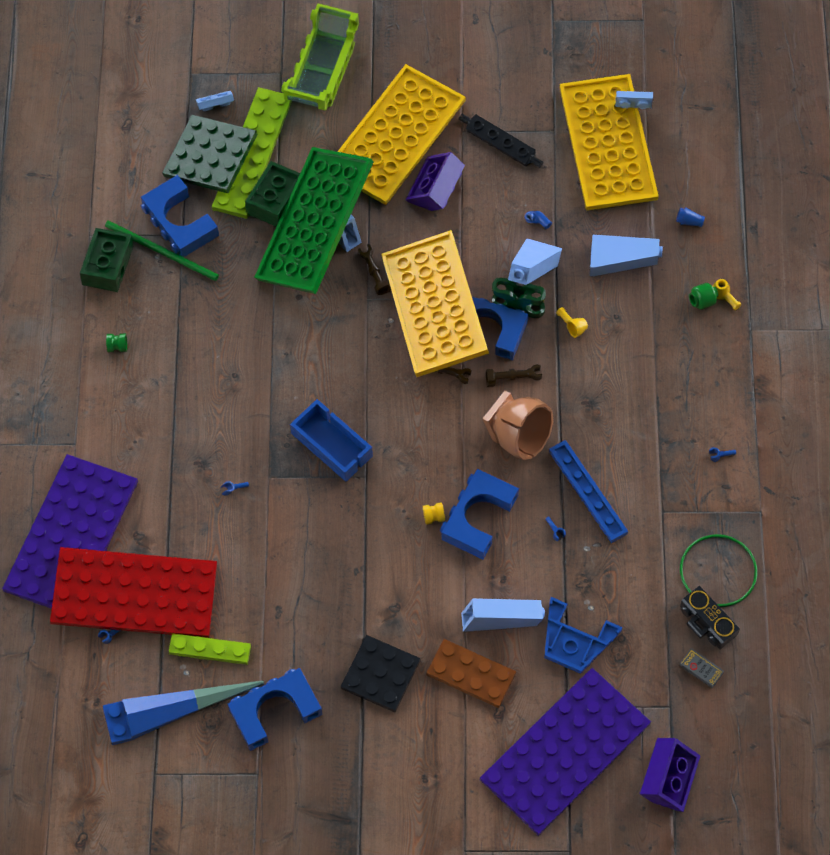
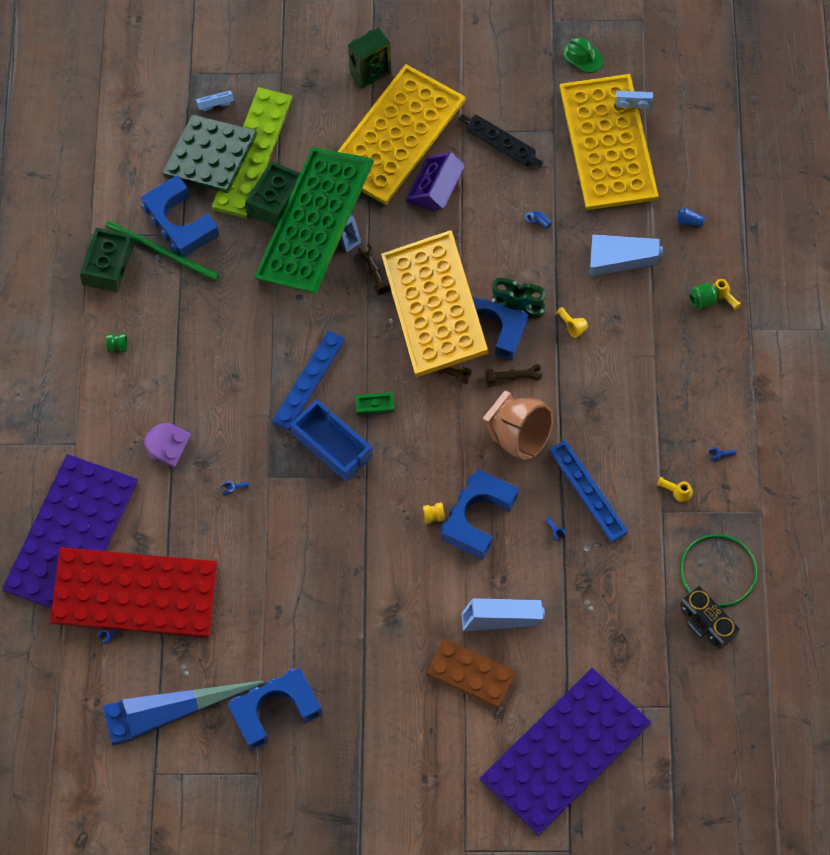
lime plate [169,633,251,665] -> none
windscreen [281,3,359,111] -> none
black plate [341,635,421,712] -> none
light blue slope [508,239,562,285] -> none
blue wing [544,597,622,674] -> none
dark purple slope [640,738,700,812] -> none
dark grey tile [679,648,724,688] -> none
none -> medium lavender slope [144,423,191,468]
none -> blue plate [272,330,345,431]
none -> dark green piece [348,27,391,89]
none -> green plate [355,392,395,415]
none -> green piece [563,38,603,73]
none -> yellow bar [657,477,693,502]

